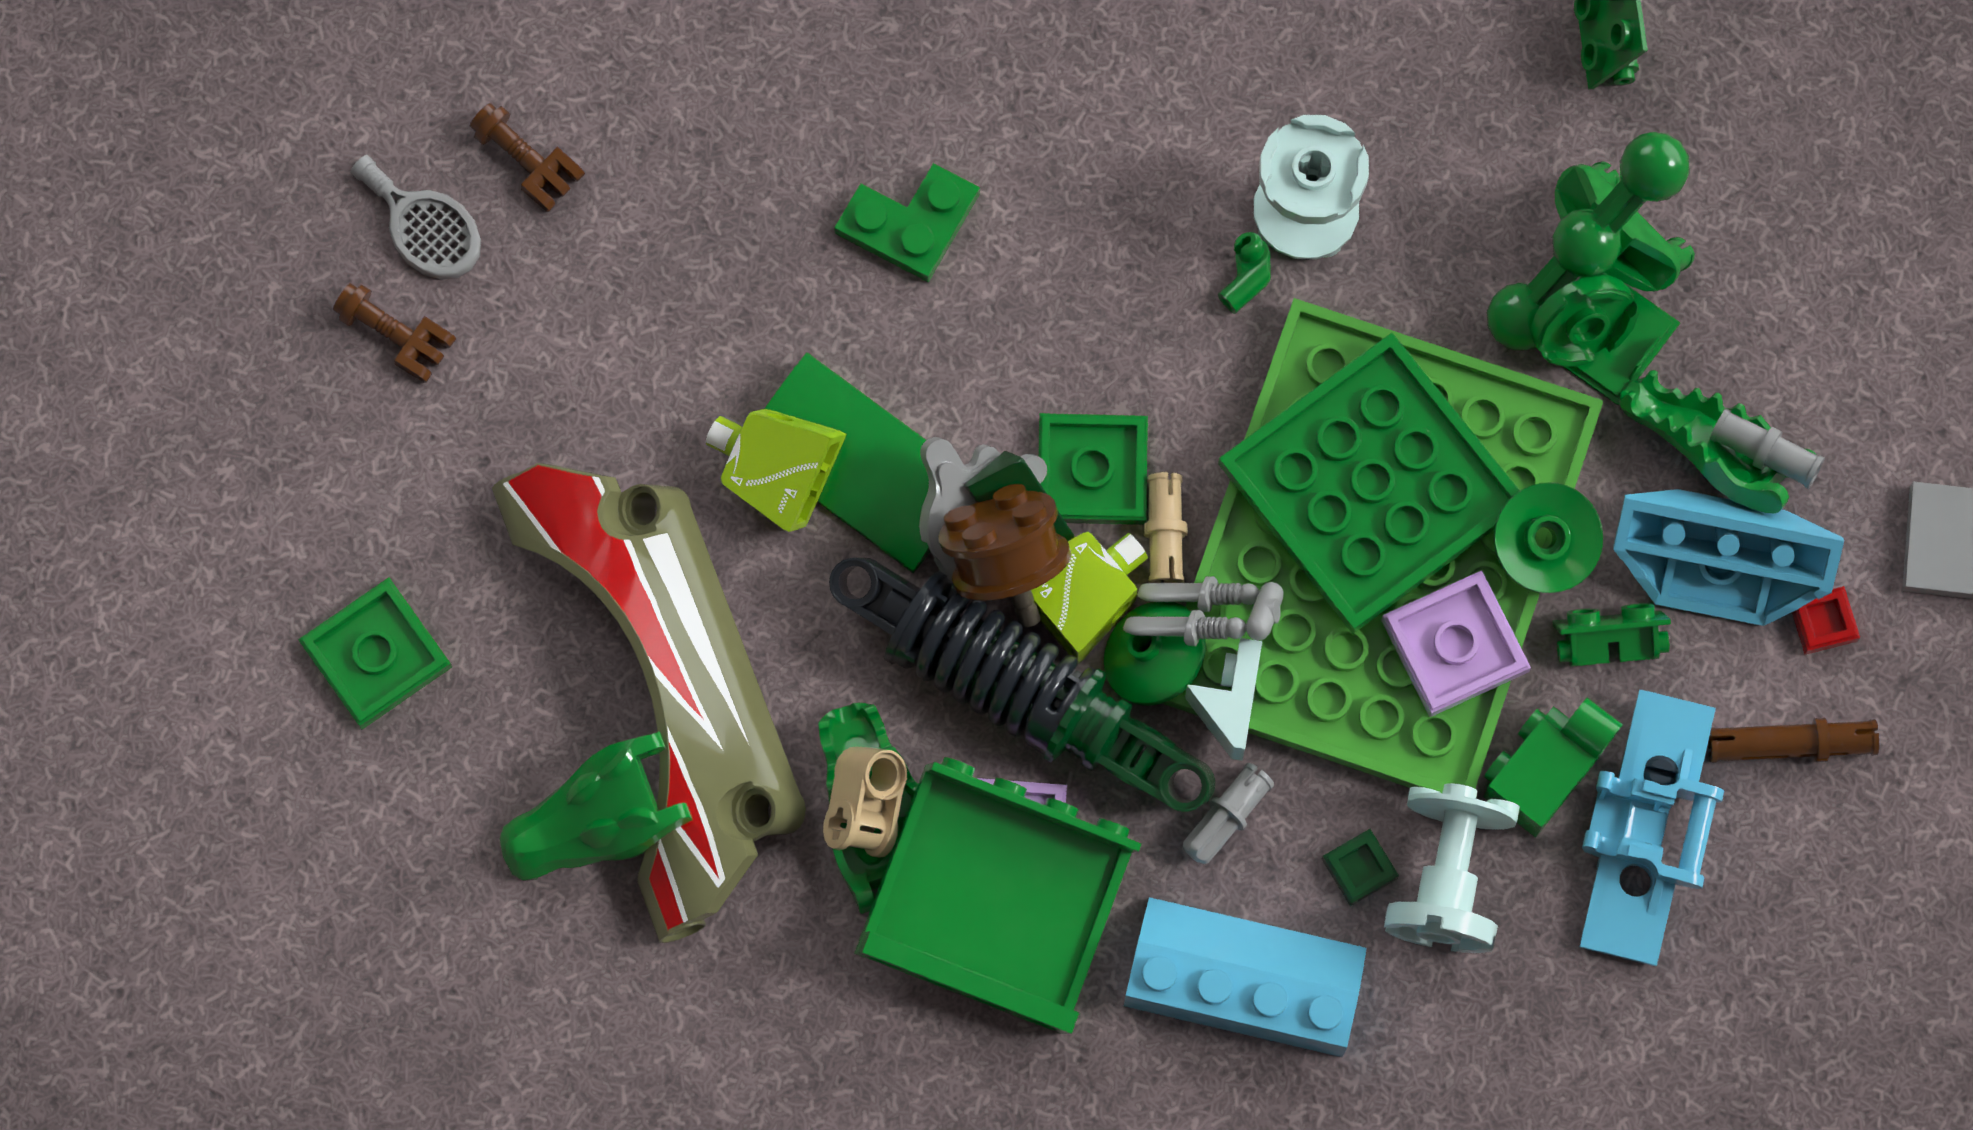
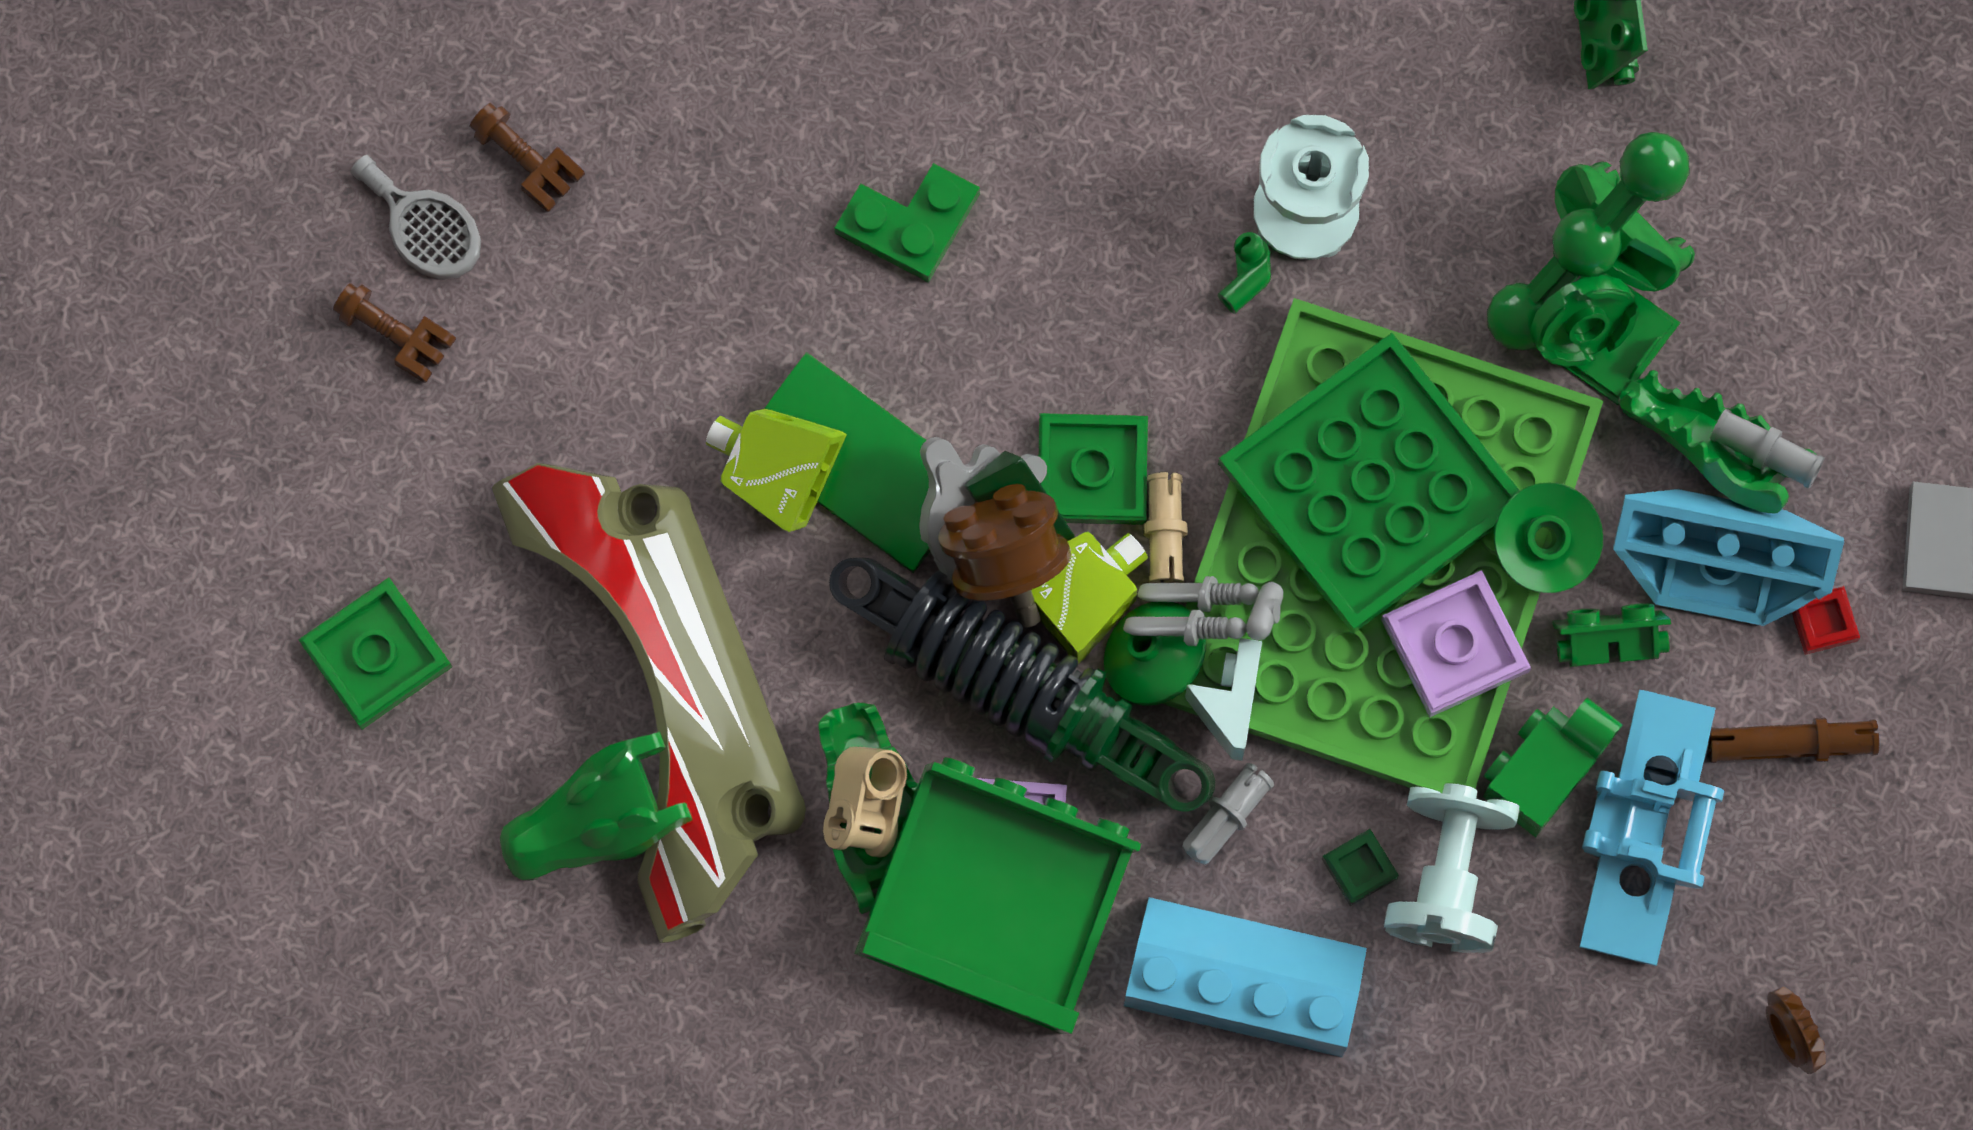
none -> reddish brown gear [1766,986,1826,1074]

